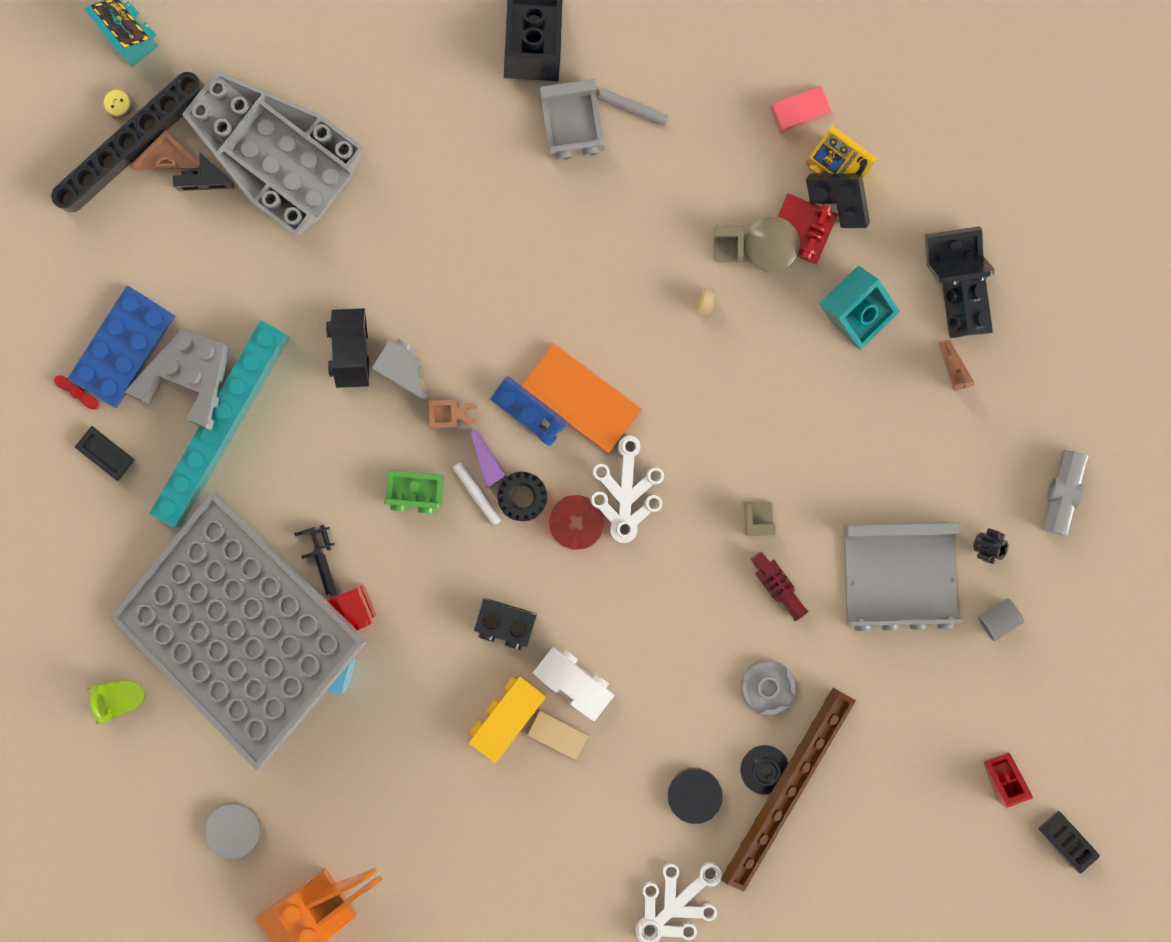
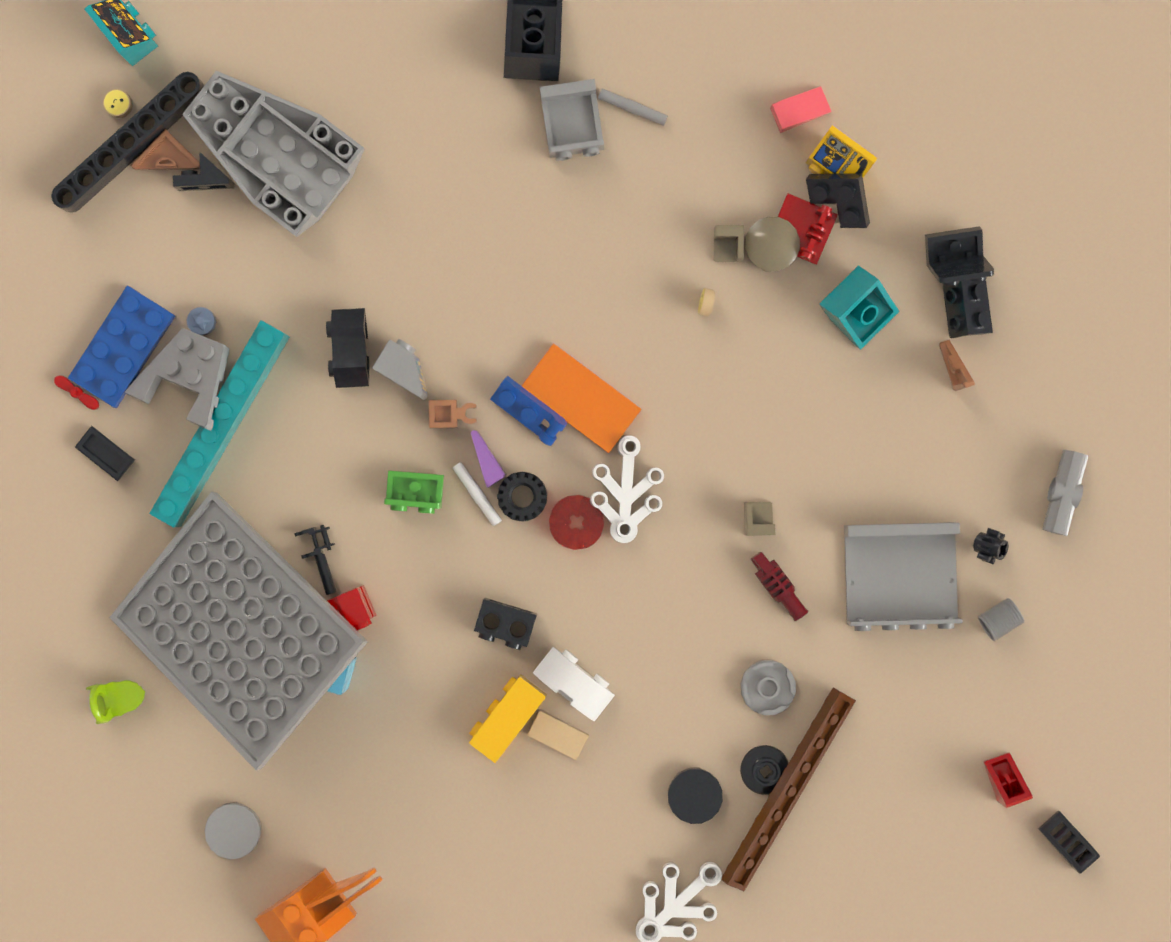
none -> sand blue tile [187,307,216,336]

